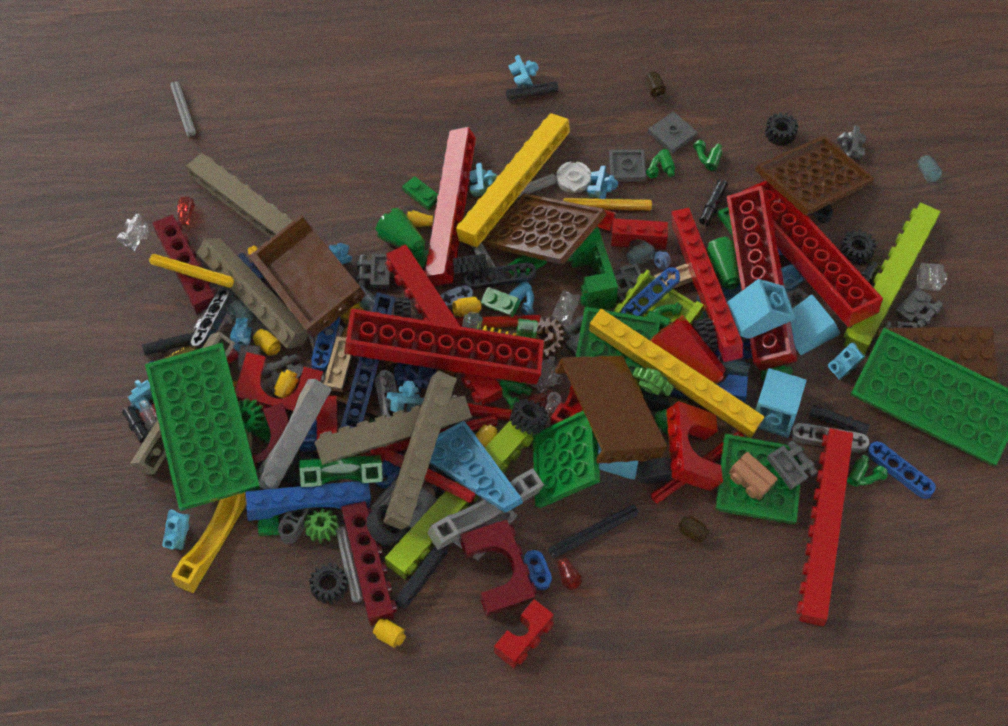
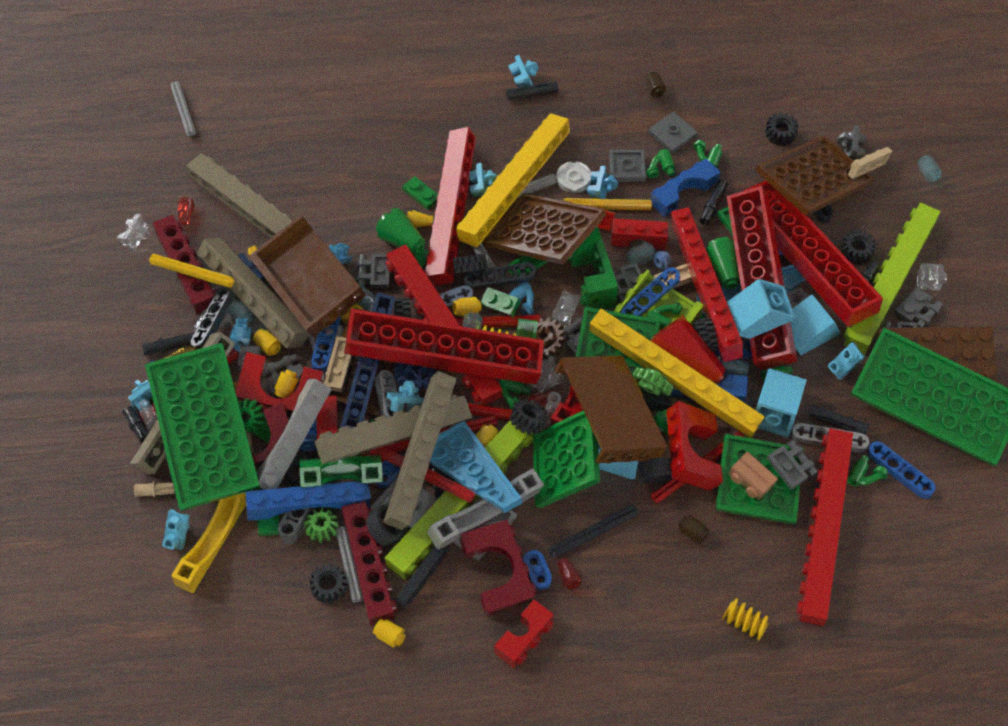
none -> tan axle [134,481,175,497]
none -> blue arch [651,159,720,217]
none -> yellow piece [722,598,769,641]
none -> tan plate [848,147,892,179]

